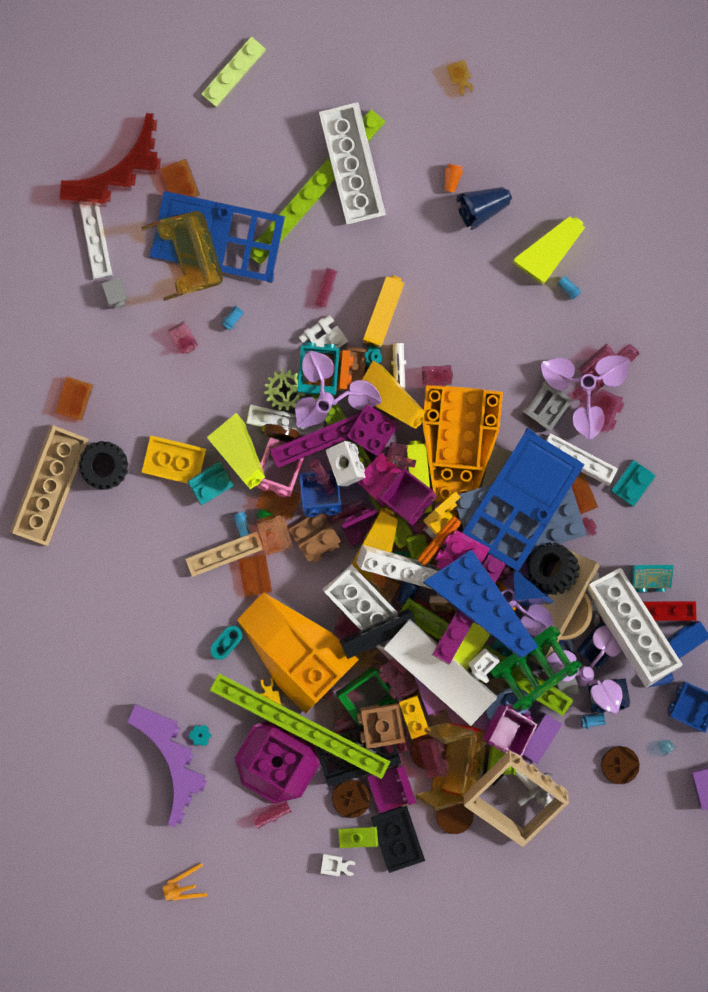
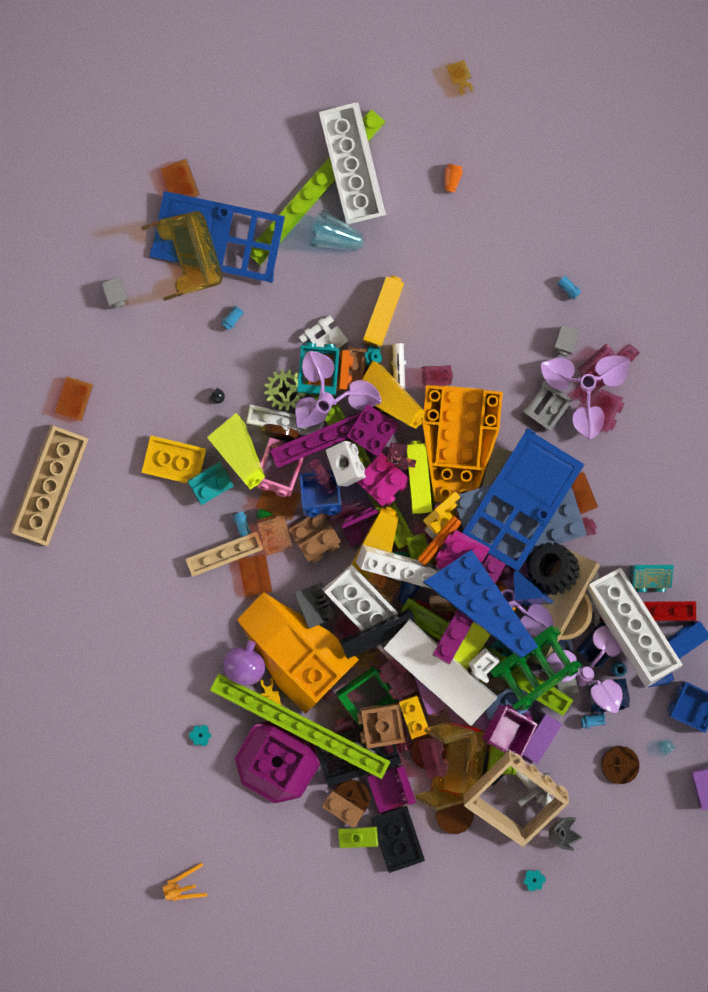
clear red arch [60,113,161,207] -> none
black tyre [78,441,129,490] -> none
white tile [79,201,113,279] -> none
medium lavender arch [127,704,207,827] -> none
clear pink bracket [168,321,198,354] -> none
yellowish green plate [202,37,266,107] -> none
teal plate [210,626,242,660] -> none
clear pink pin [252,801,292,829] -> none
clear pink pin [315,268,338,308] -> none
white plate [321,854,355,877] -> none
magenta piece [380,469,437,526] -> none
dark blue cone [456,187,512,230] -> none
neon yellow slope [513,216,585,285] -> none
white tile [546,433,618,486] -> none
teal plate [611,459,656,507] -> none
none -> black hinge [209,387,225,404]
none -> medium lavender piece [223,640,265,685]
none -> dark grey hinge [294,582,336,629]
none -> clear light blue cone [309,210,365,252]
none -> medium nougat plate [322,790,365,828]
none -> teal plant [524,870,546,891]
none -> dark grey piece [549,817,582,851]
none -> light grey brick [553,325,580,356]
none -> dark azure pin [611,662,627,677]

